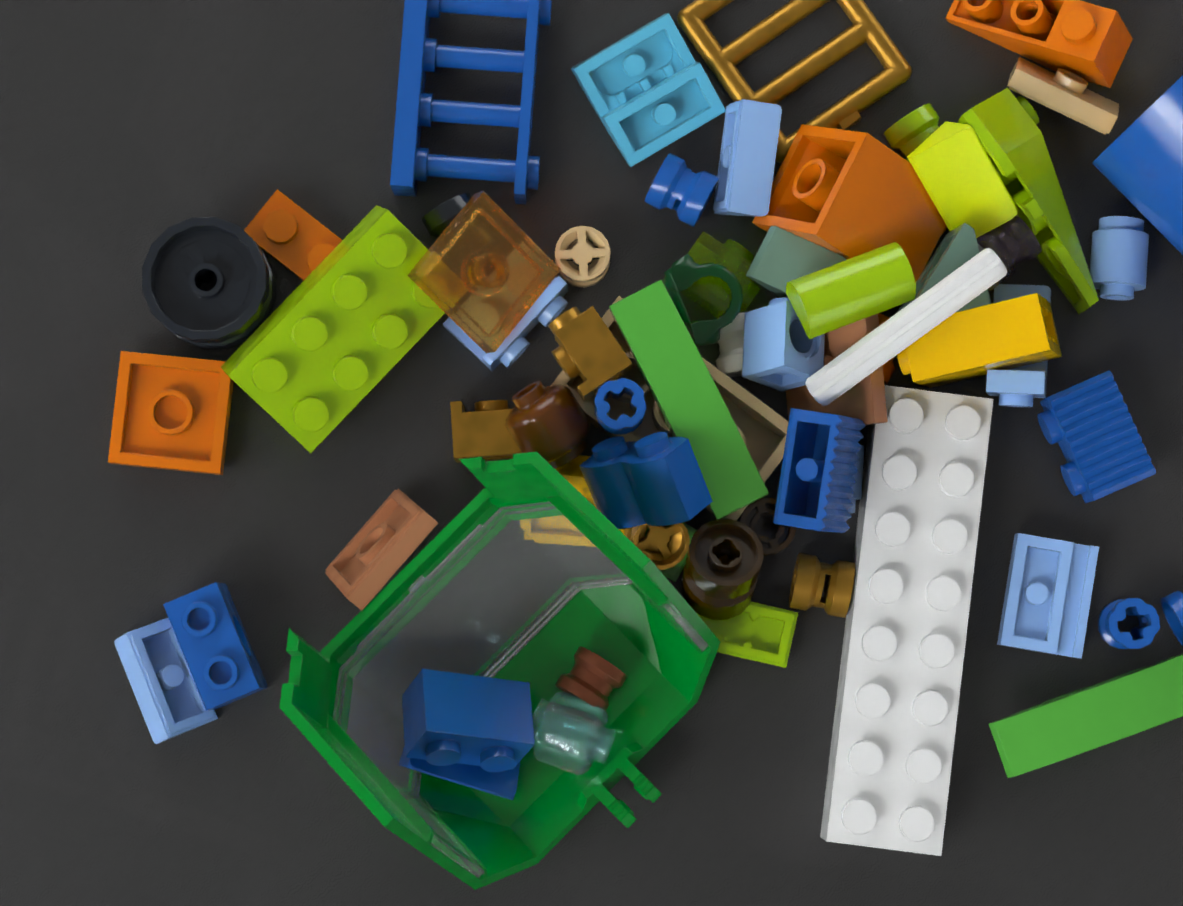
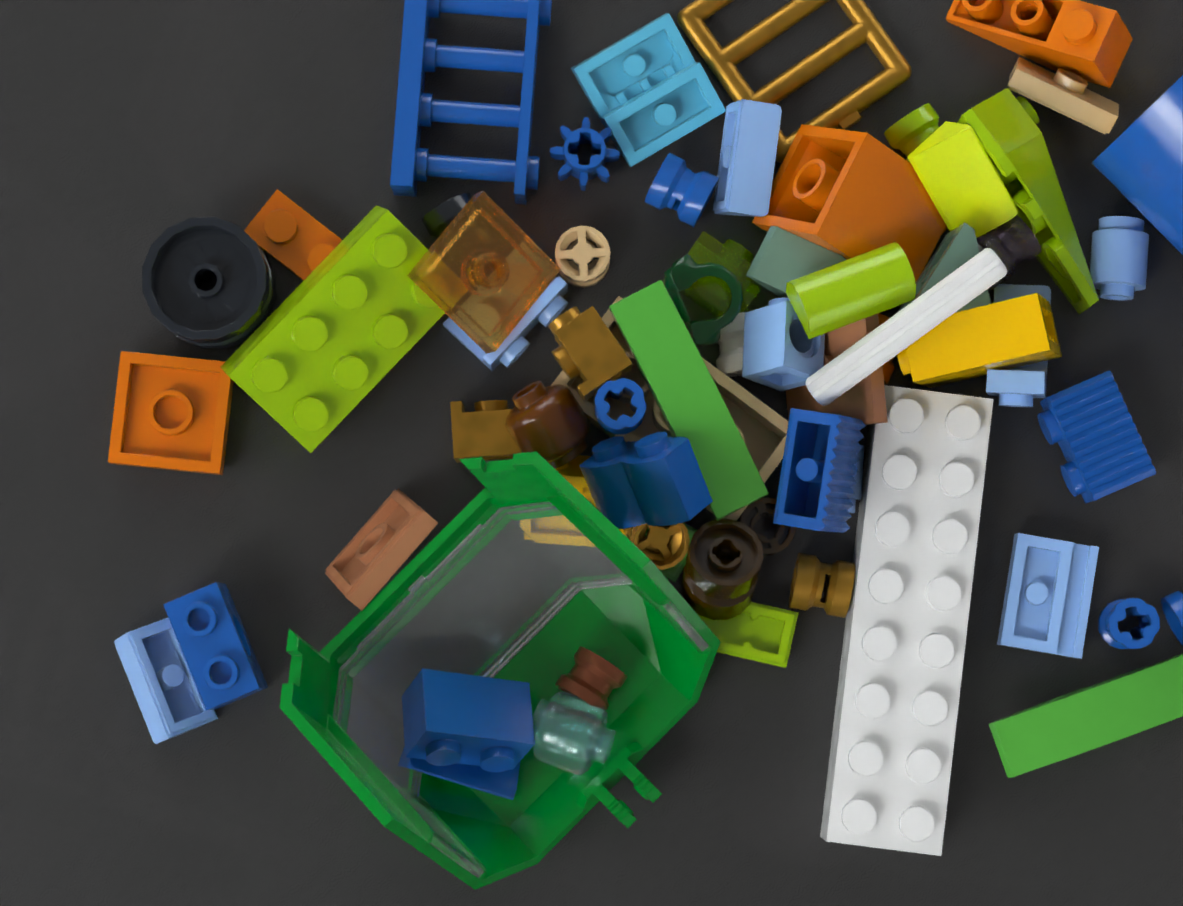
none -> blue gear [550,117,620,191]

